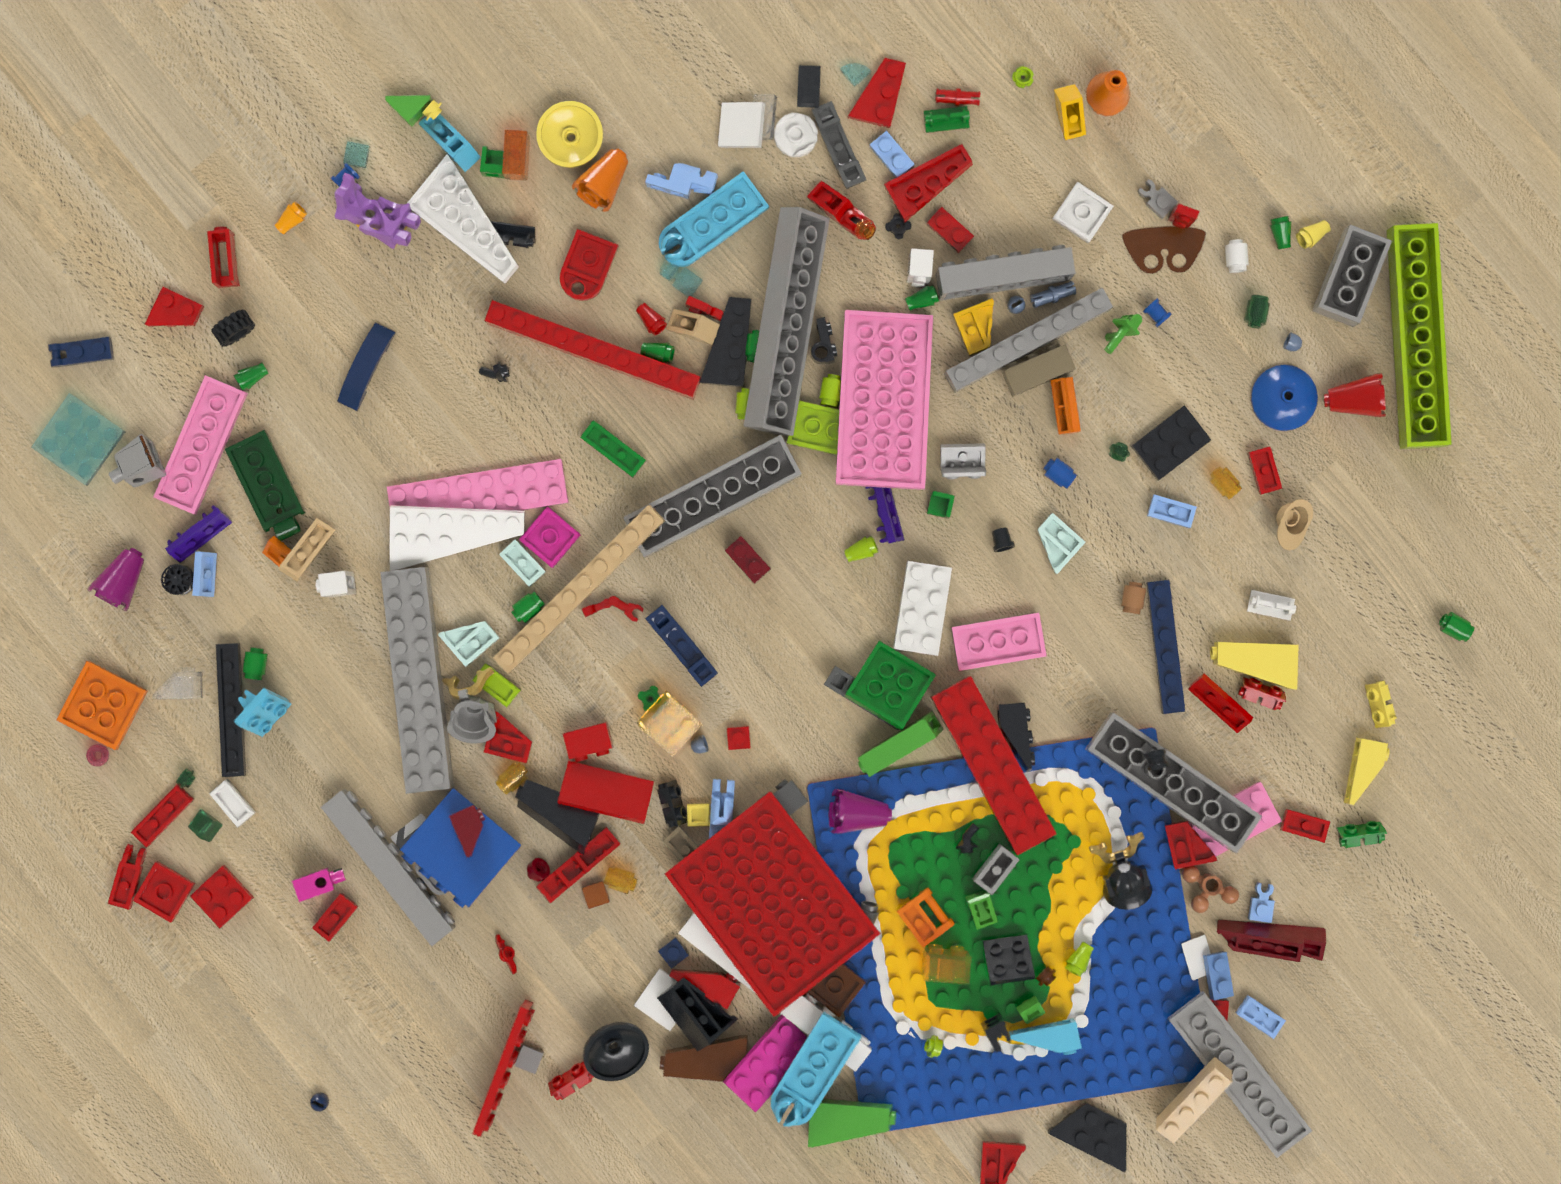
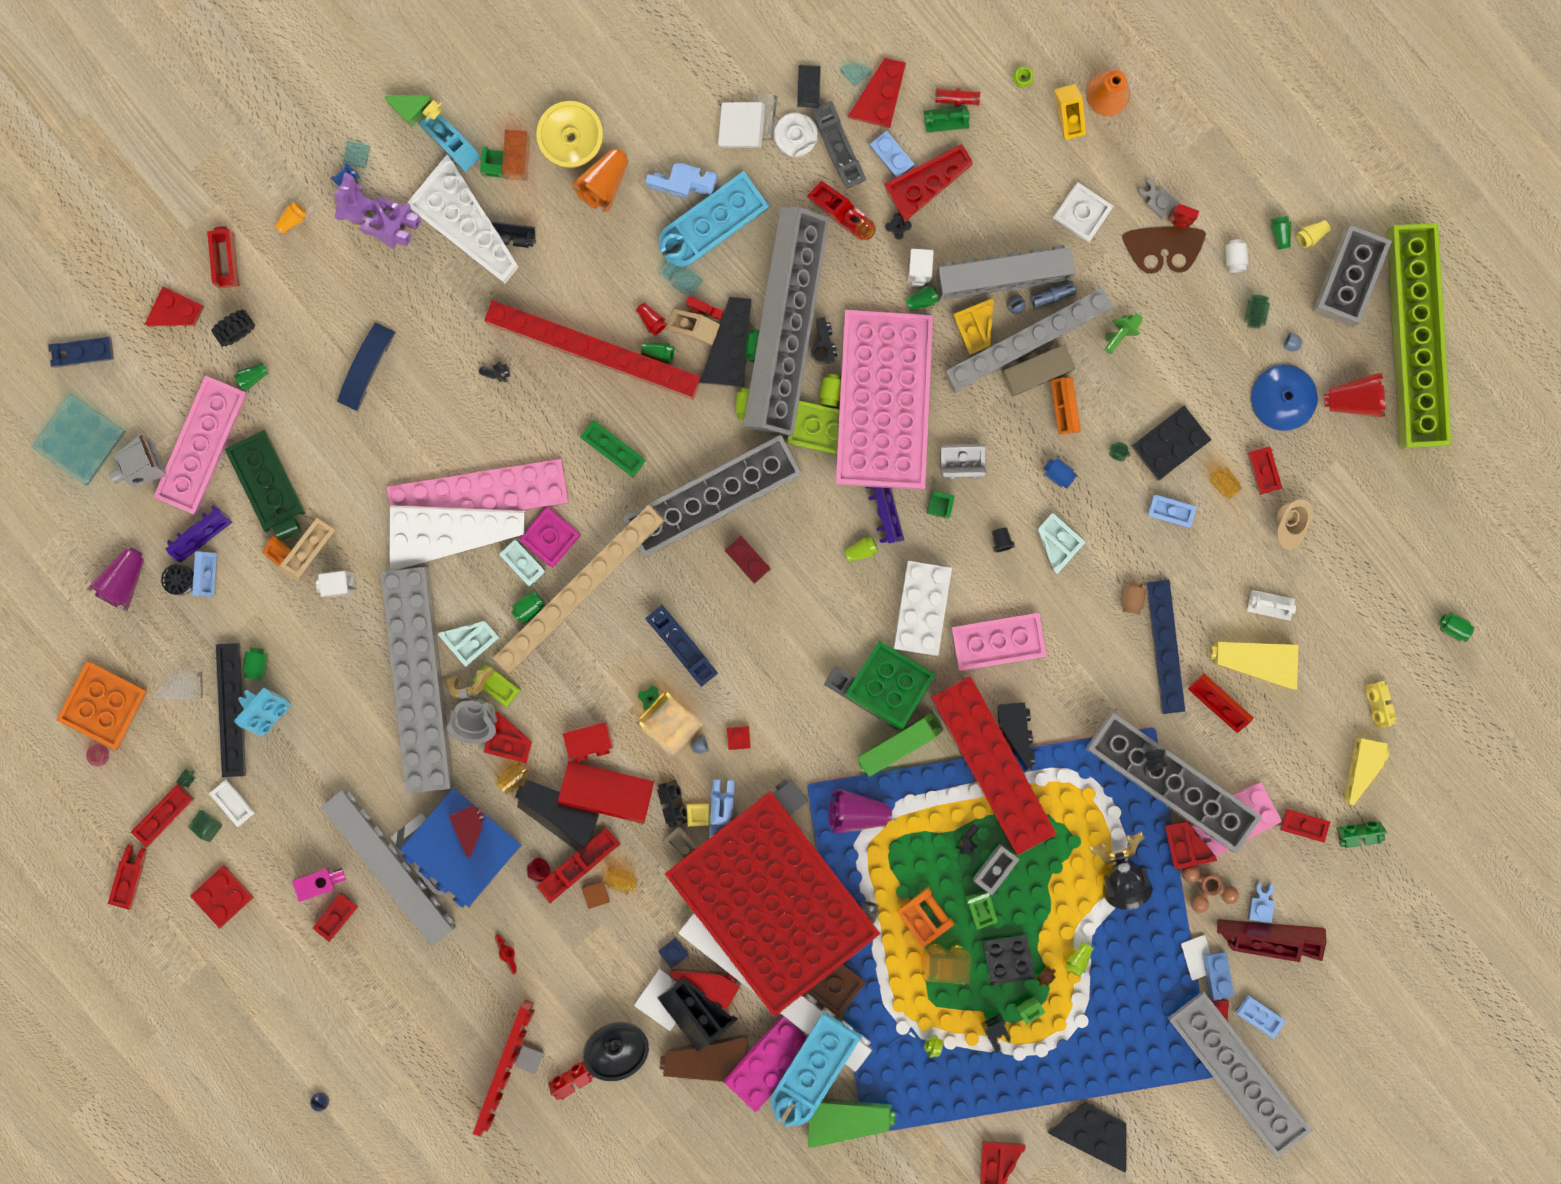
red plate [133,861,196,923] -> none
red plate [560,229,619,301] -> none
red piece [582,596,644,622] -> none
red plate [926,207,974,253] -> none
medium azure slope [1008,1018,1082,1055] -> none
blue bush [1143,298,1172,327] -> none
tan brick [1156,1057,1232,1144] -> none
red hinge [1238,677,1286,710] -> none

